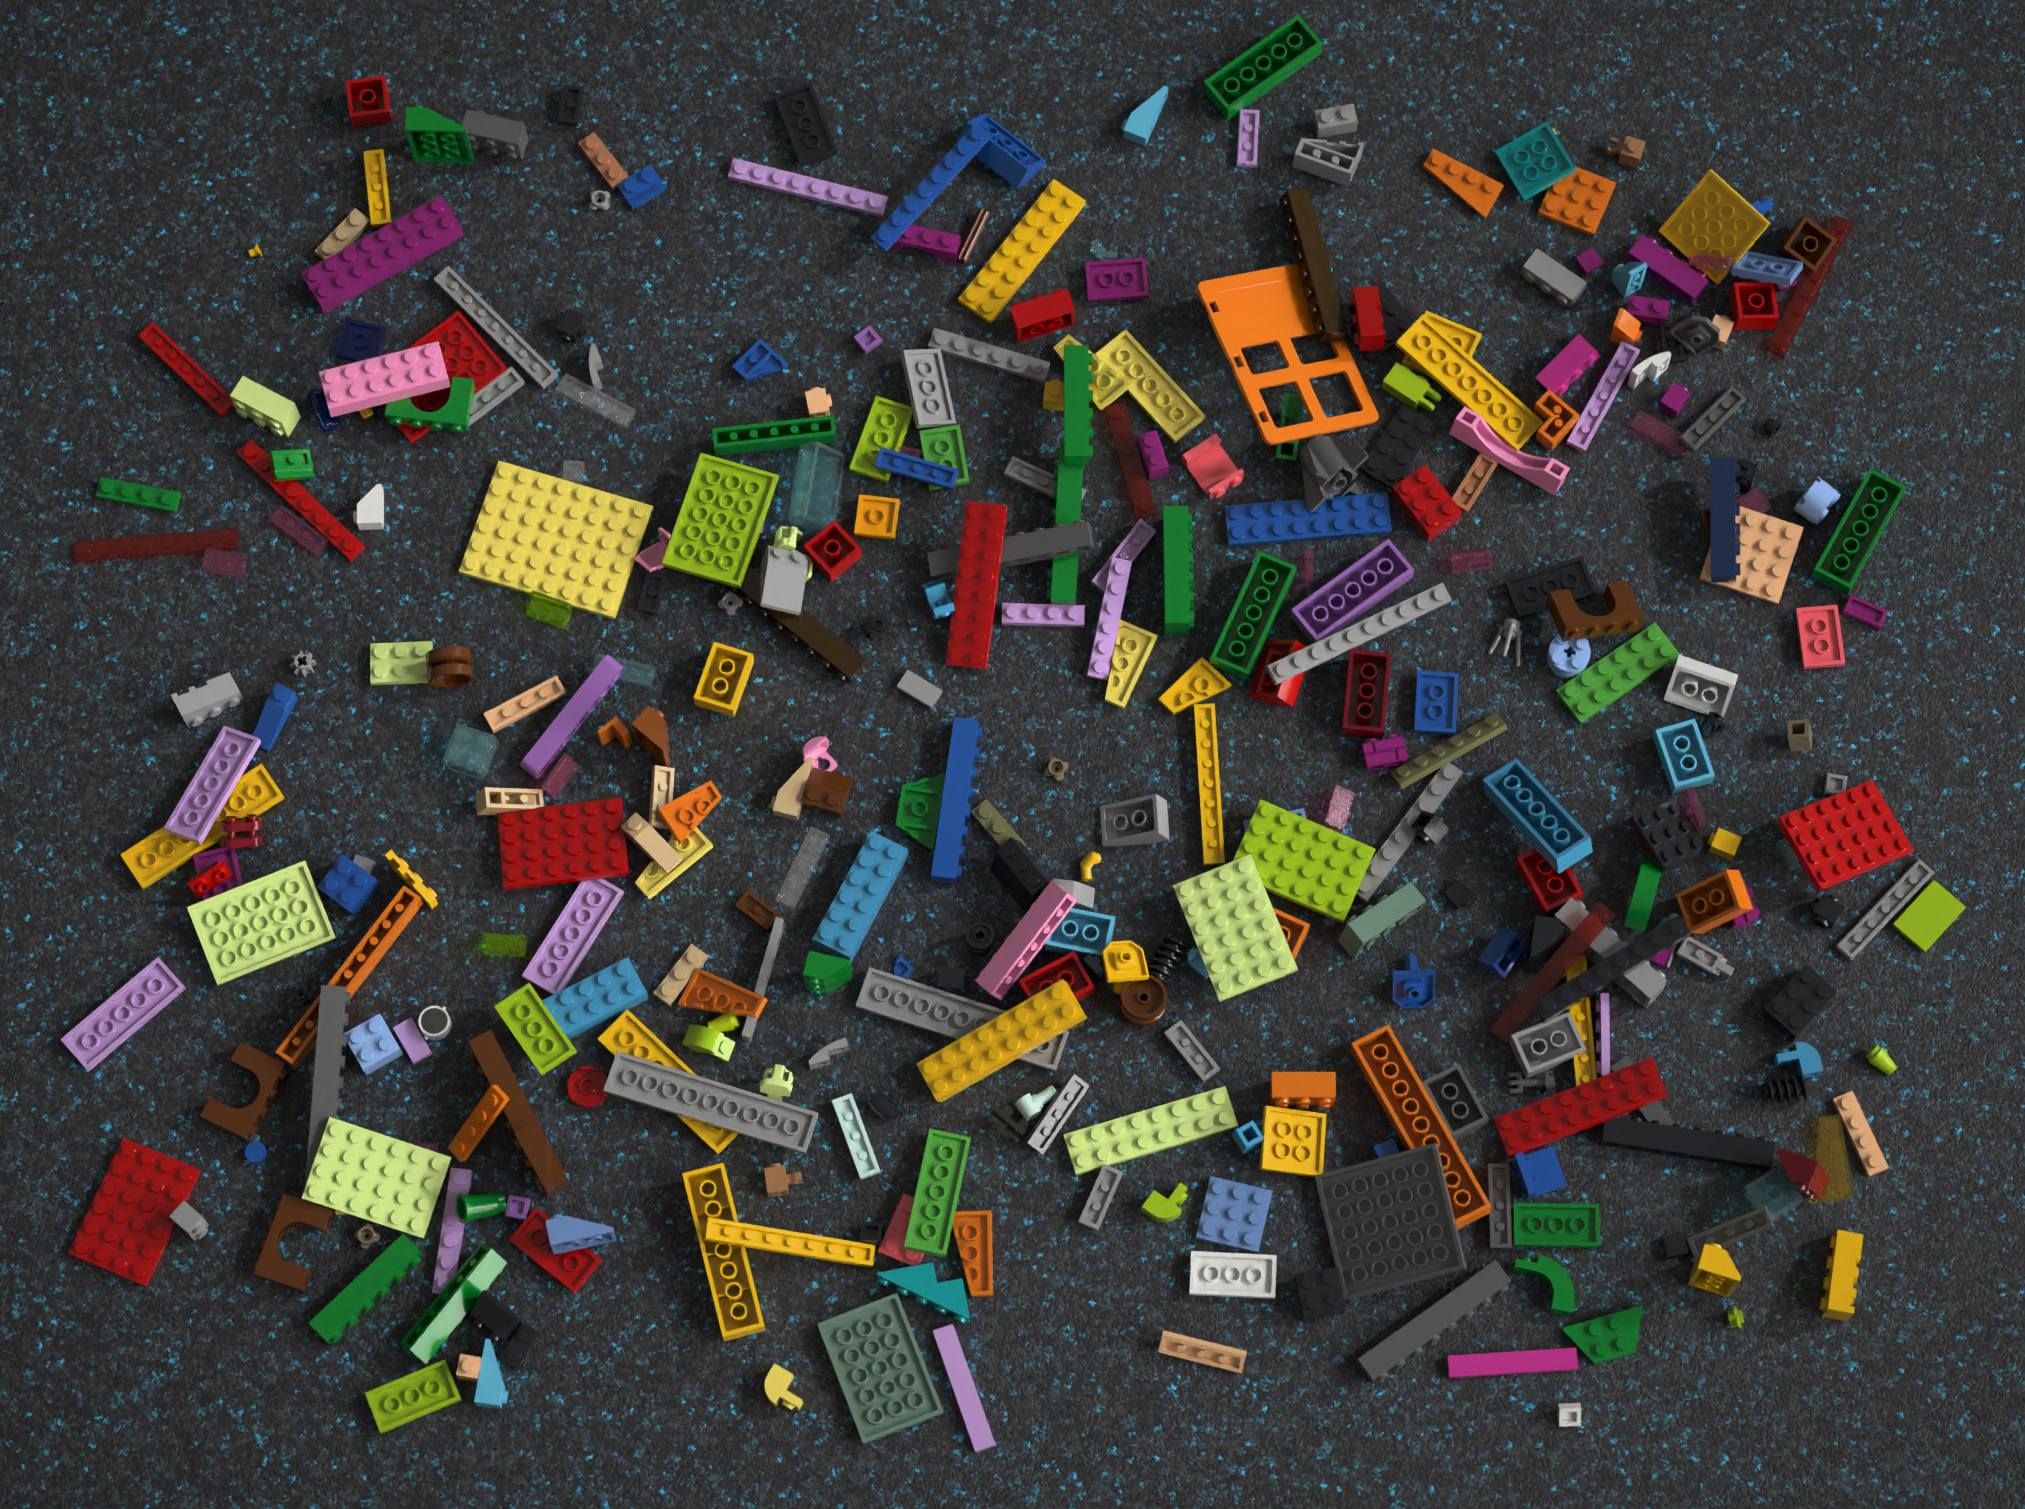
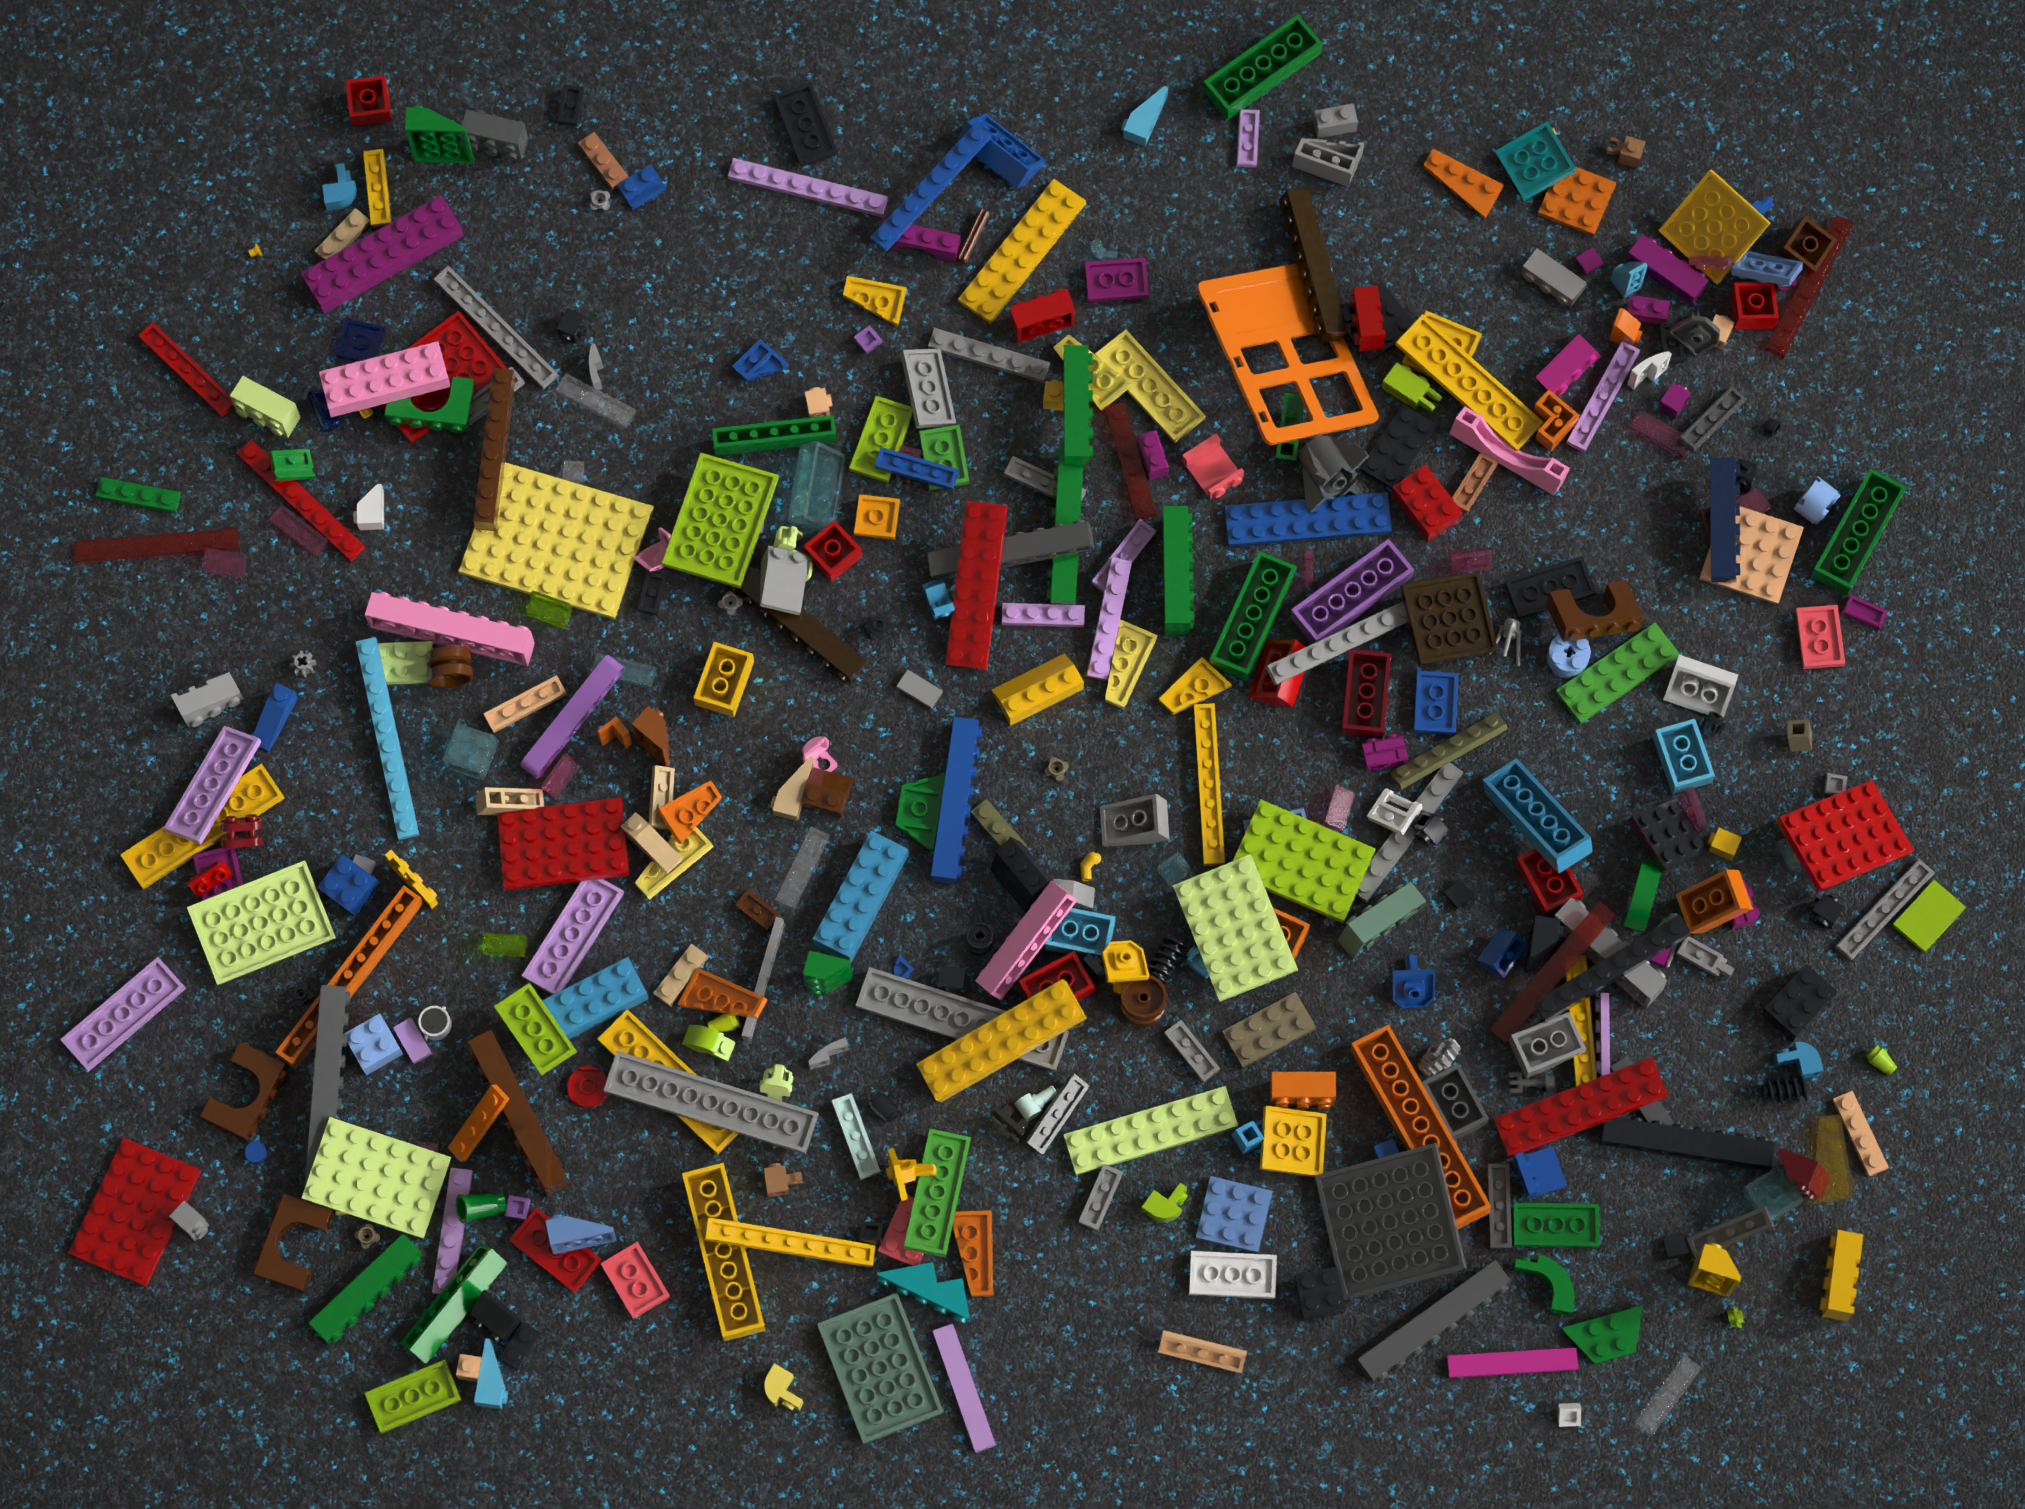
none -> dark azure brick [322,163,357,211]
none -> medium azure plate [356,637,419,840]
none -> bright pink brick [365,591,535,666]
none -> reddish brown brick [473,368,516,531]
none -> coral plate [601,1242,670,1319]
none -> yellow wing [843,276,907,327]
none -> yellow piece [886,1148,936,1201]
none -> yellow slope [991,653,1084,726]
none -> clear light blue panel [1158,852,1191,887]
none -> dark tan plate [1222,992,1316,1069]
none -> white plate [1367,788,1422,835]
none -> dark brown plate [1400,572,1498,666]
none -> light grey gear [1418,1038,1461,1077]
none -> clear plate [1634,1355,1702,1437]

